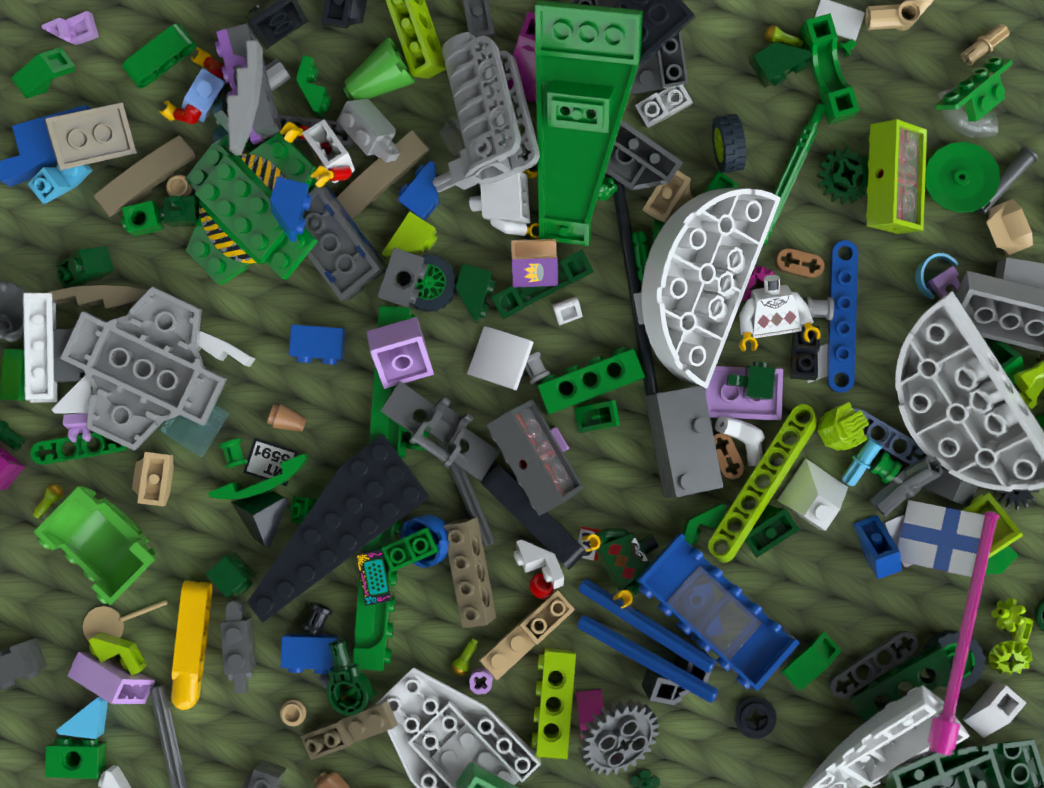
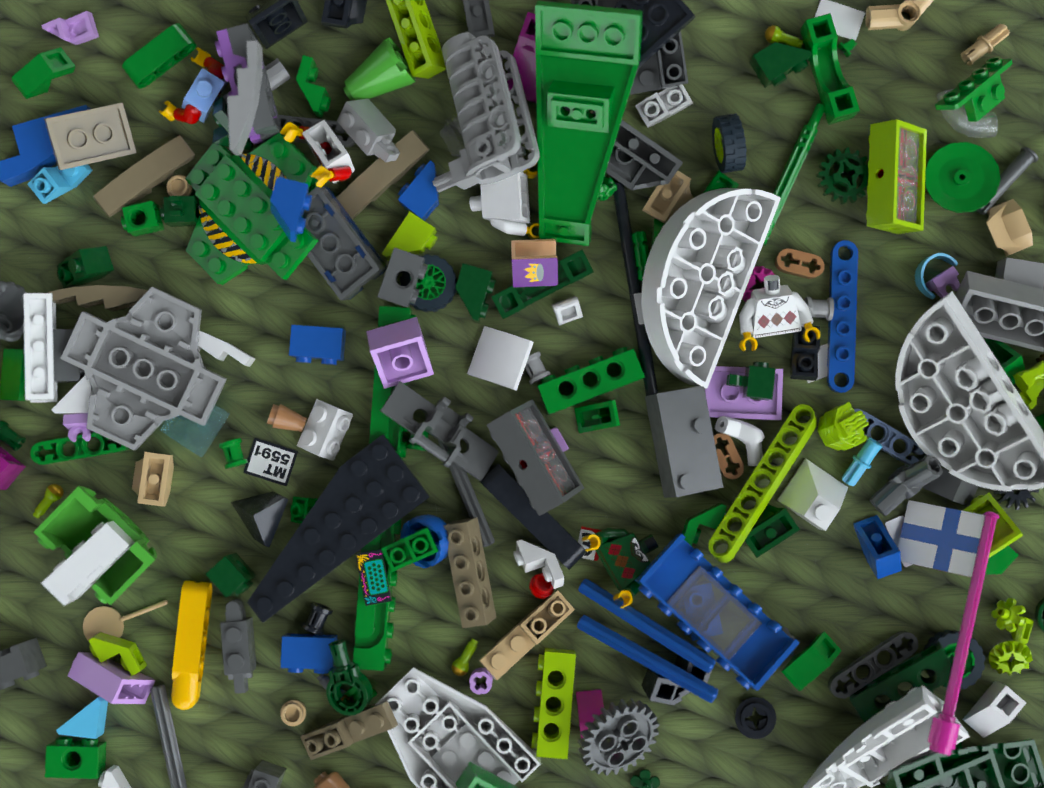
green slope [208,453,310,500] -> none
green wheel [869,451,902,484] -> none
none -> white wedge [41,521,135,606]
none -> white bracket [297,399,353,461]

